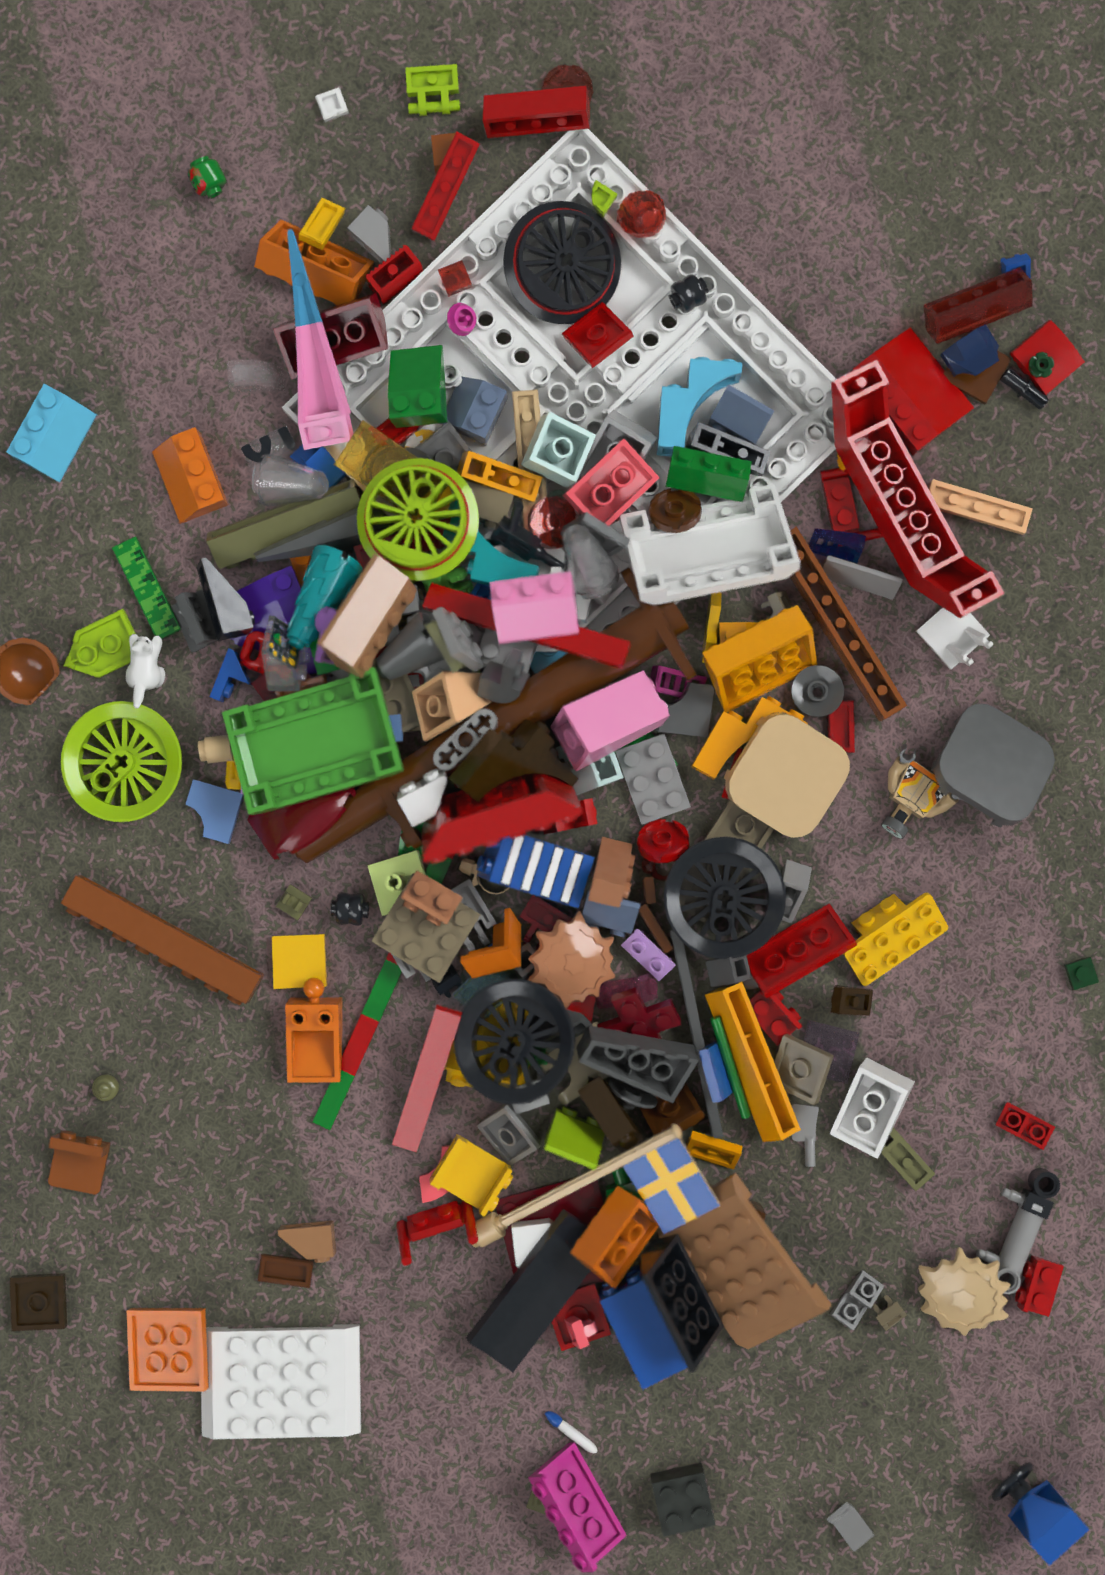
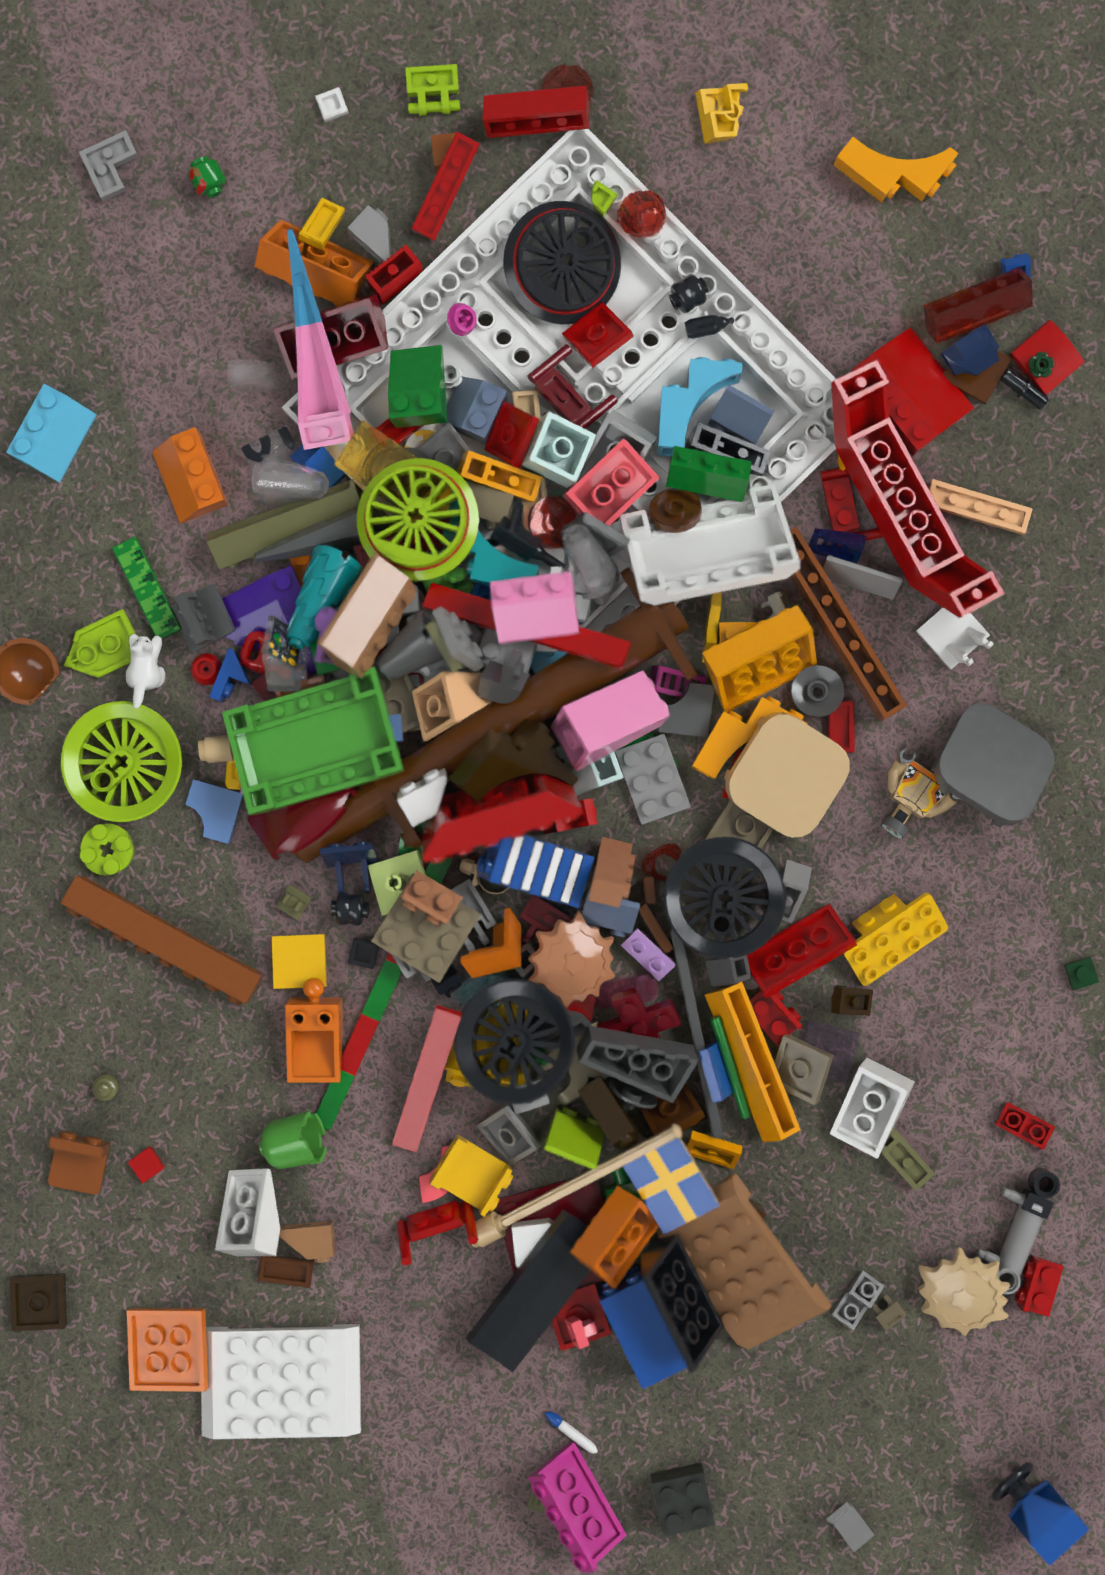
slope [196,558,255,641] -> none
light grey beam [433,709,498,771] -> none
clear red tile [438,260,472,297] -> none
red tile [637,819,689,863] -> none
light grey piece [791,1104,819,1167] -> none
none -> light grey plate [79,130,139,202]
none -> lime plate [80,823,134,876]
none -> red tile [128,1146,165,1184]
none -> red plate [190,653,222,685]
none -> white slope [215,1168,280,1256]
none -> bright green cylinder [259,1111,327,1169]
none -> dark blue plate [320,842,379,894]
none -> black tile [348,937,379,969]
none -> red tile [484,401,539,468]
none -> dark red plate [527,344,618,429]
none -> black piece [684,315,735,339]
none -> yellow slope [695,83,748,144]
none -> light orange arch [833,137,958,203]

